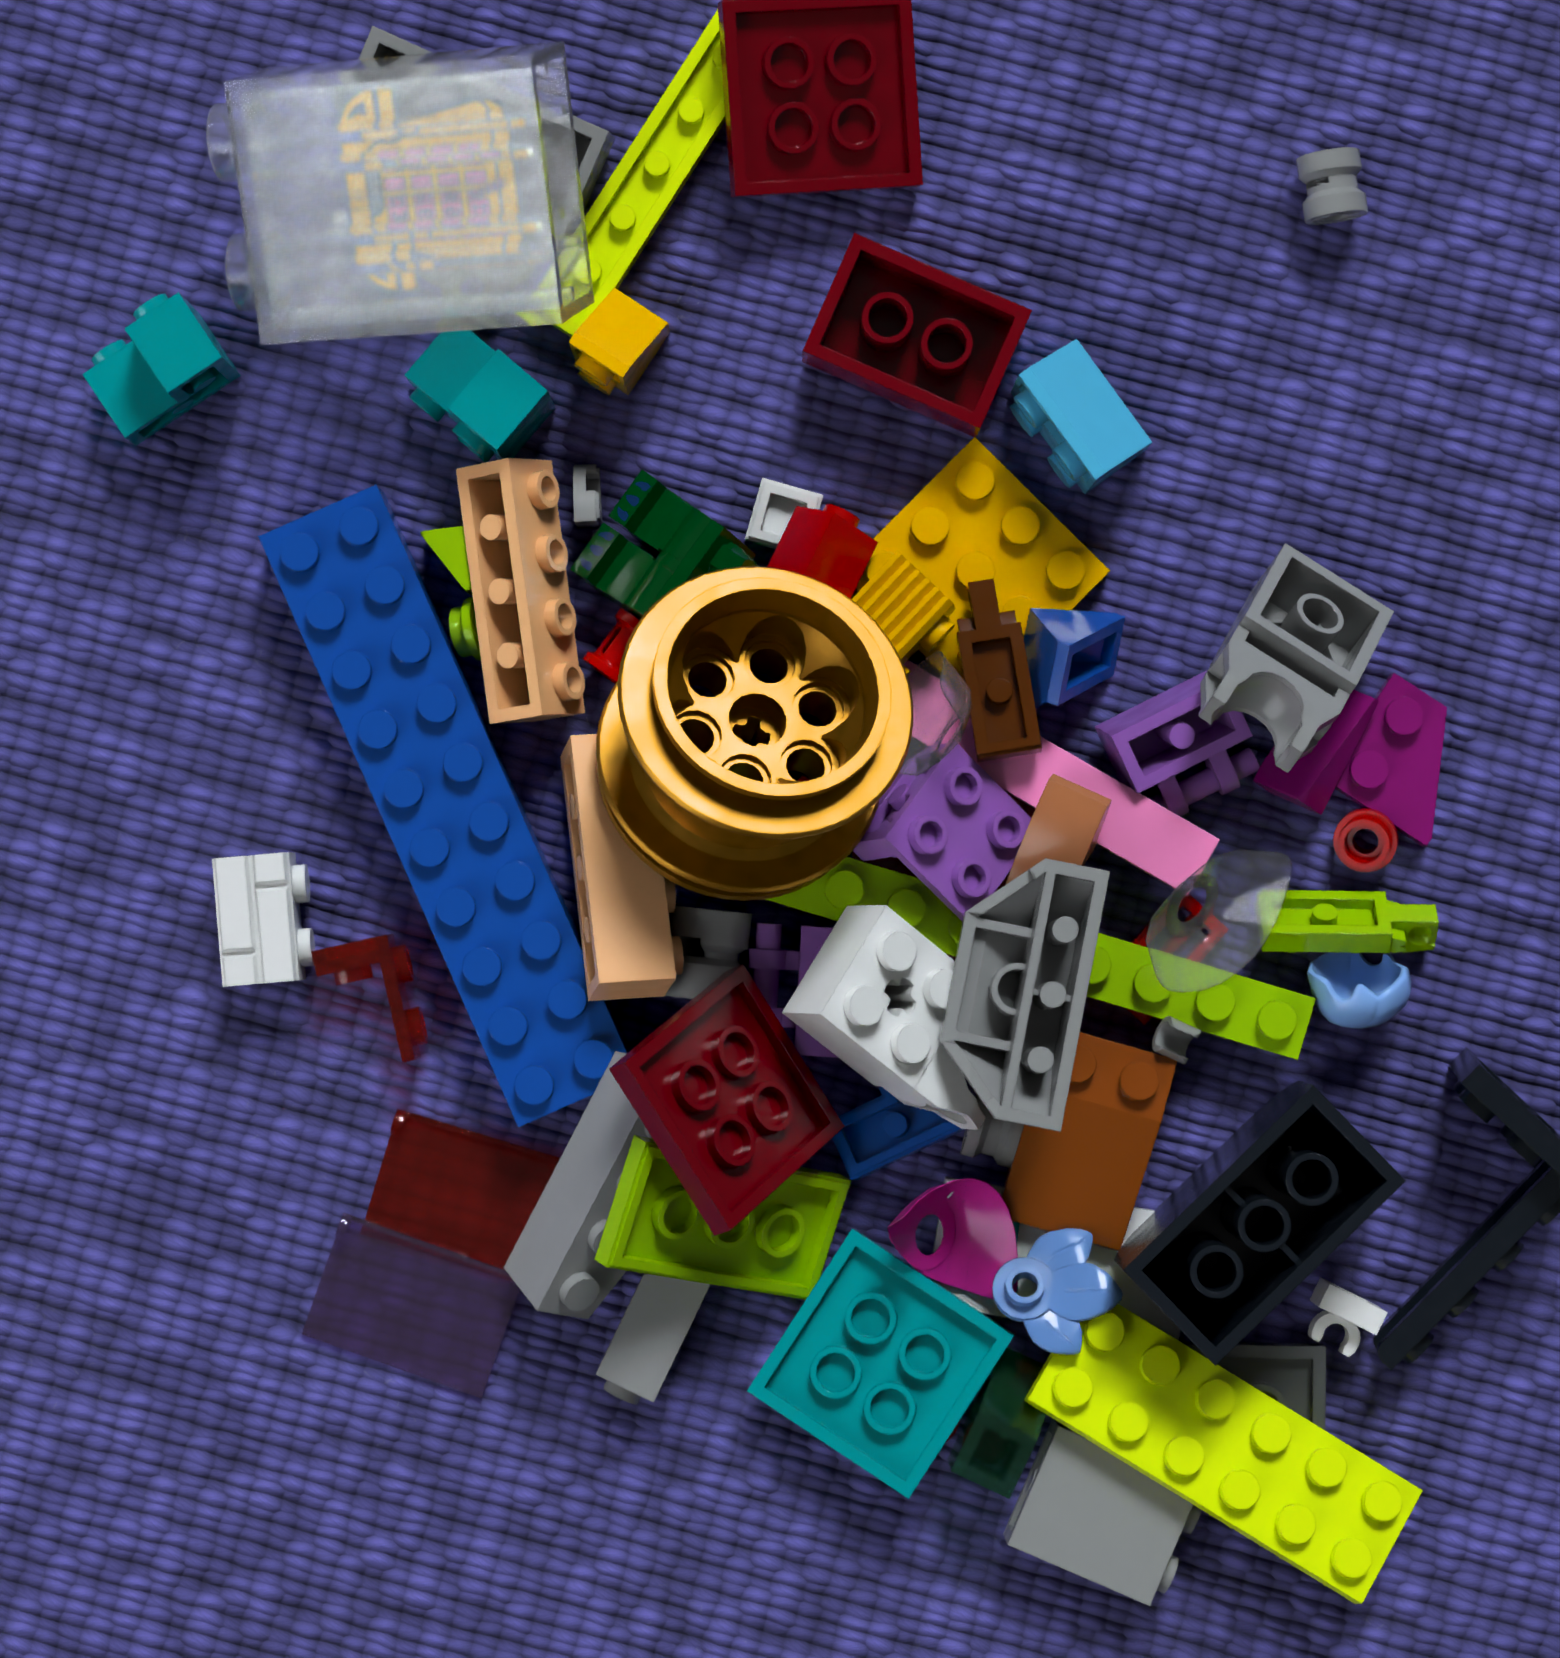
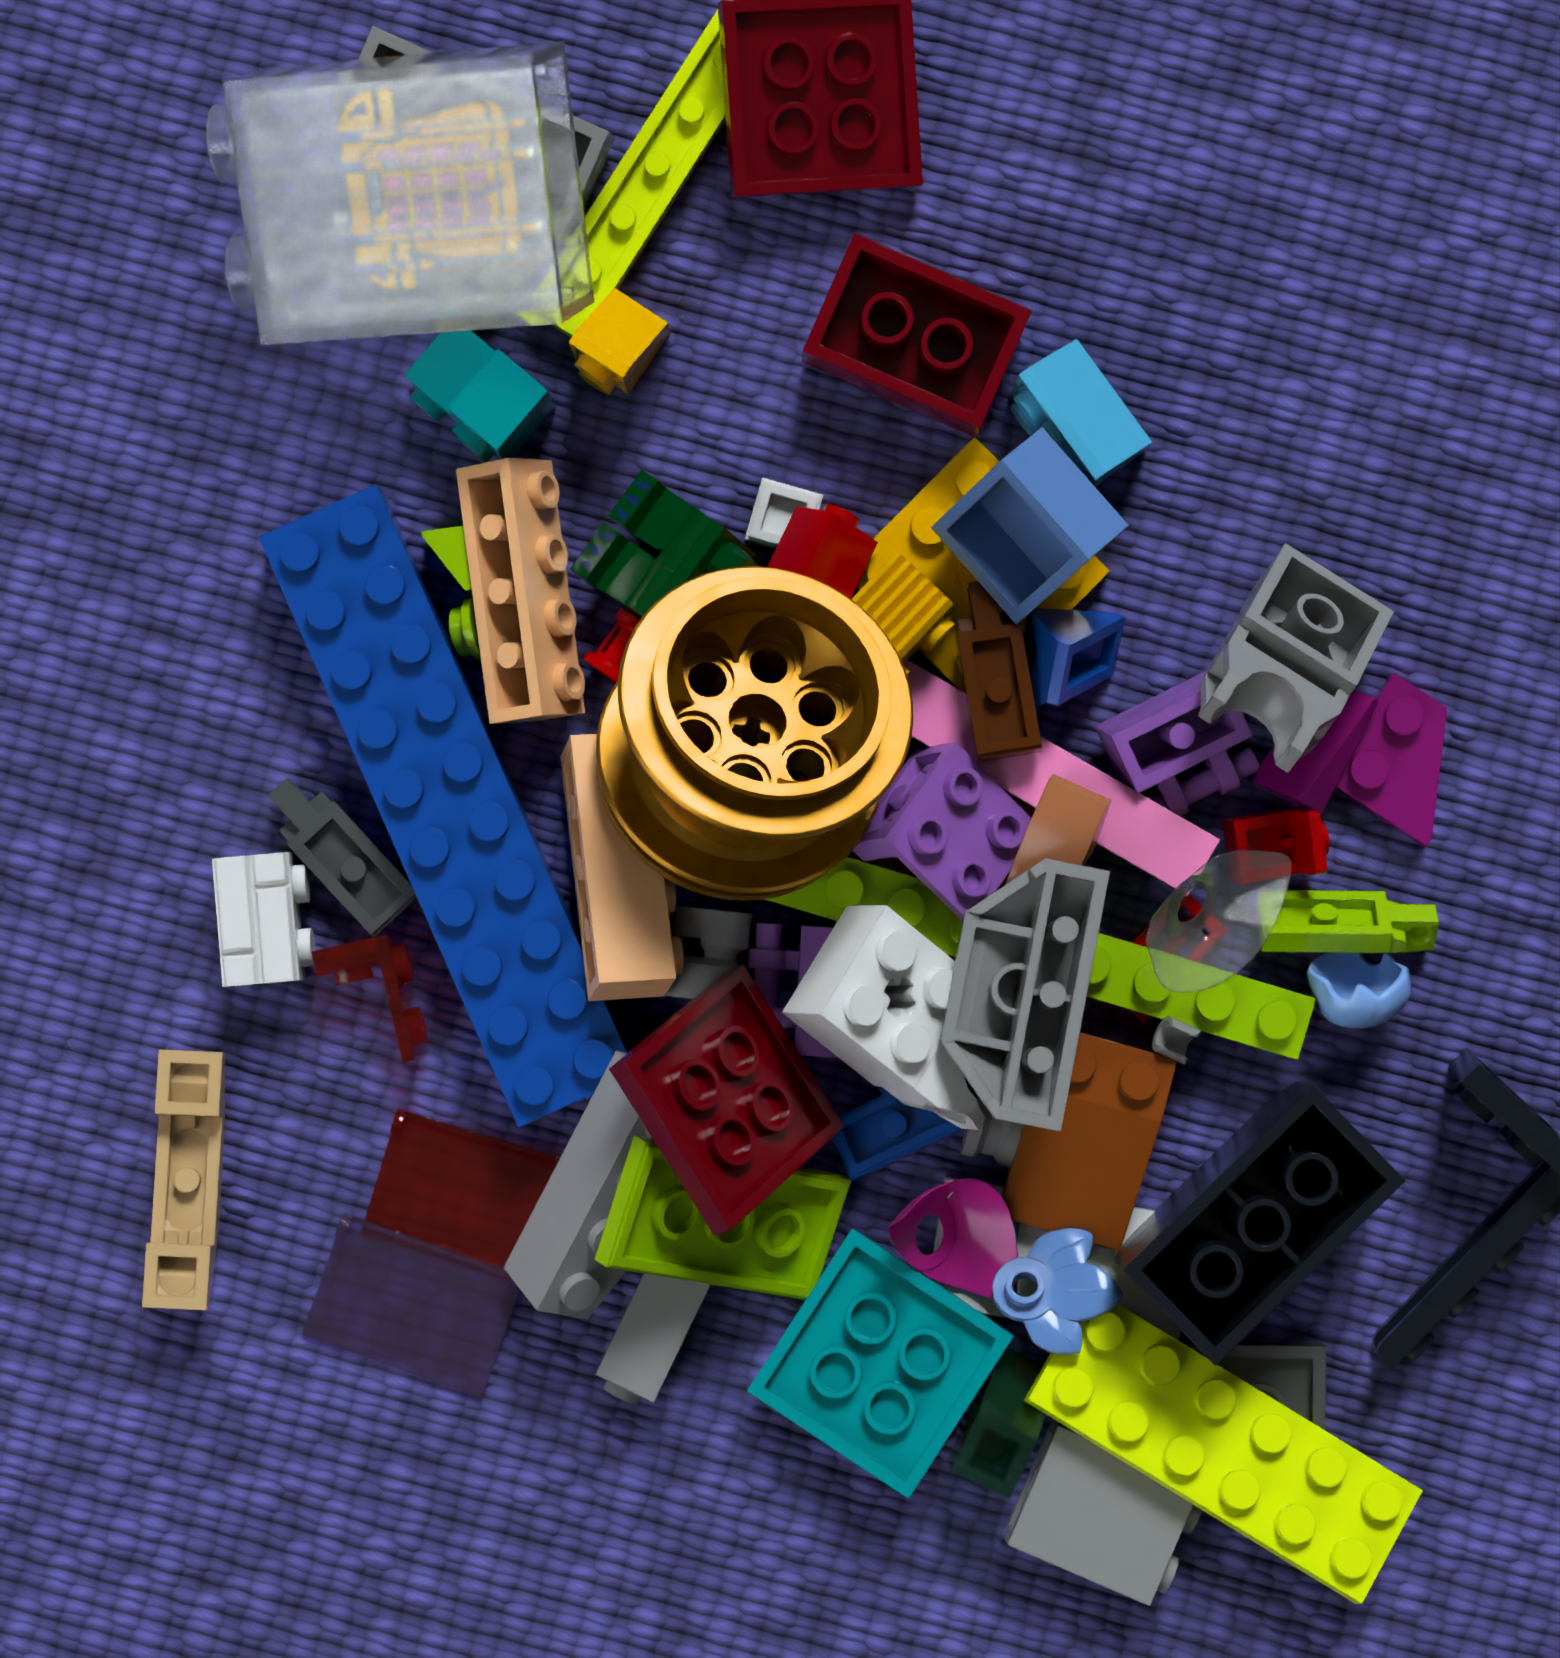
teal brick [82,292,241,446] -> none
light grey tile [573,464,603,528] -> none
clear piece [899,651,972,776] -> none
light grey wheel [1296,147,1368,225] -> none
white tile [1308,1277,1388,1357] -> none
red plate [1333,808,1398,873] -> none
none -> tan slope [142,1049,225,1310]
none -> dark grey hinge [267,778,417,938]
none -> medium blue piece [931,427,1129,625]
none -> red bracket [1222,807,1330,884]

